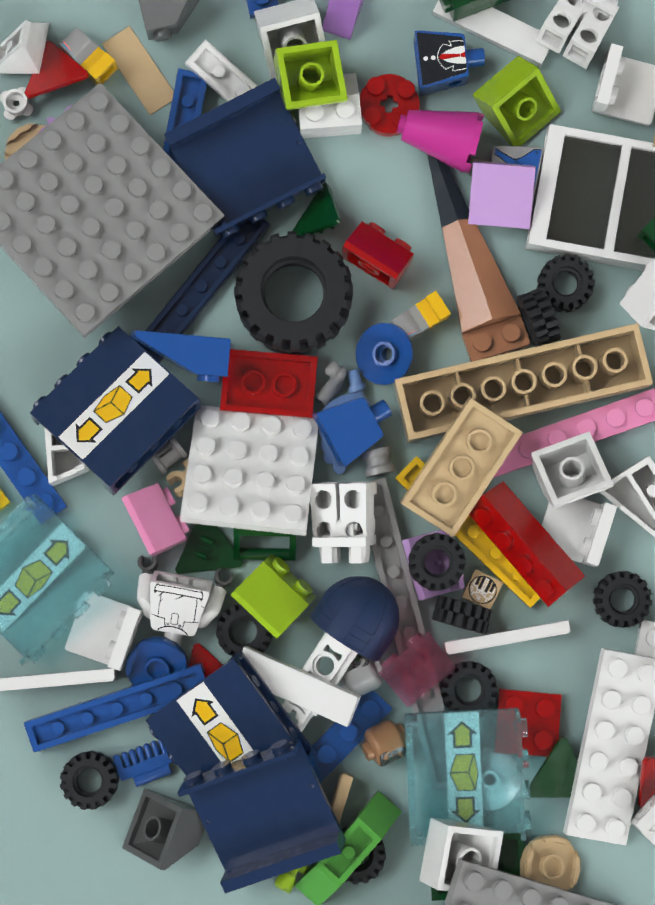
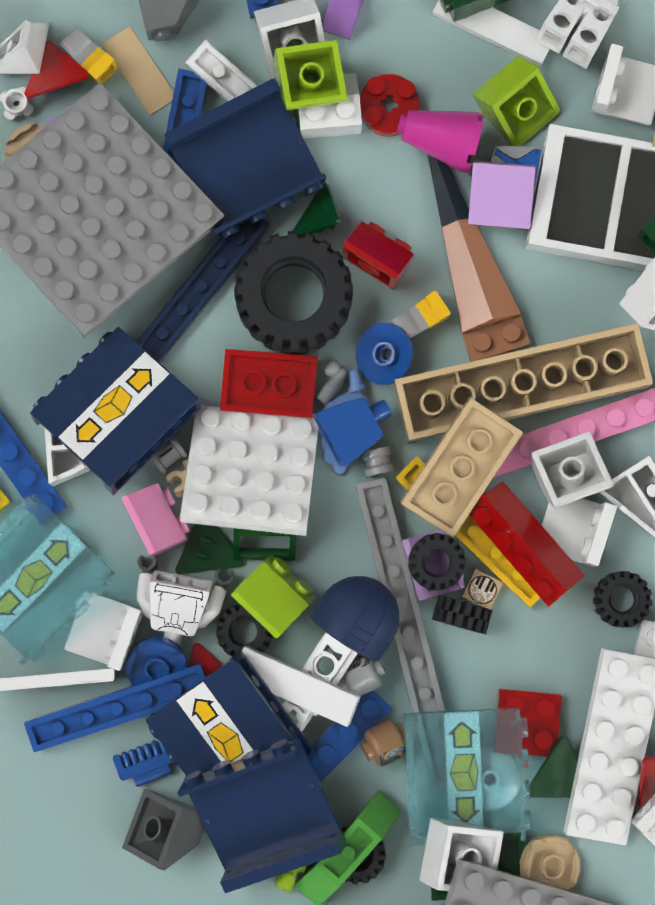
black tyre [60,751,119,810] -> none
blue slope [130,330,231,382] -> none
white hips [310,481,377,563] -> none
tan tile [330,771,353,823] -> none
clear pink bracket [379,632,457,708] -> none
torso [413,31,485,96] -> none
black tyre [440,661,498,717] -> none
white tile [443,620,570,655] -> none
black tyre [517,287,561,347] -> none
black tyre [537,254,595,313] -> none

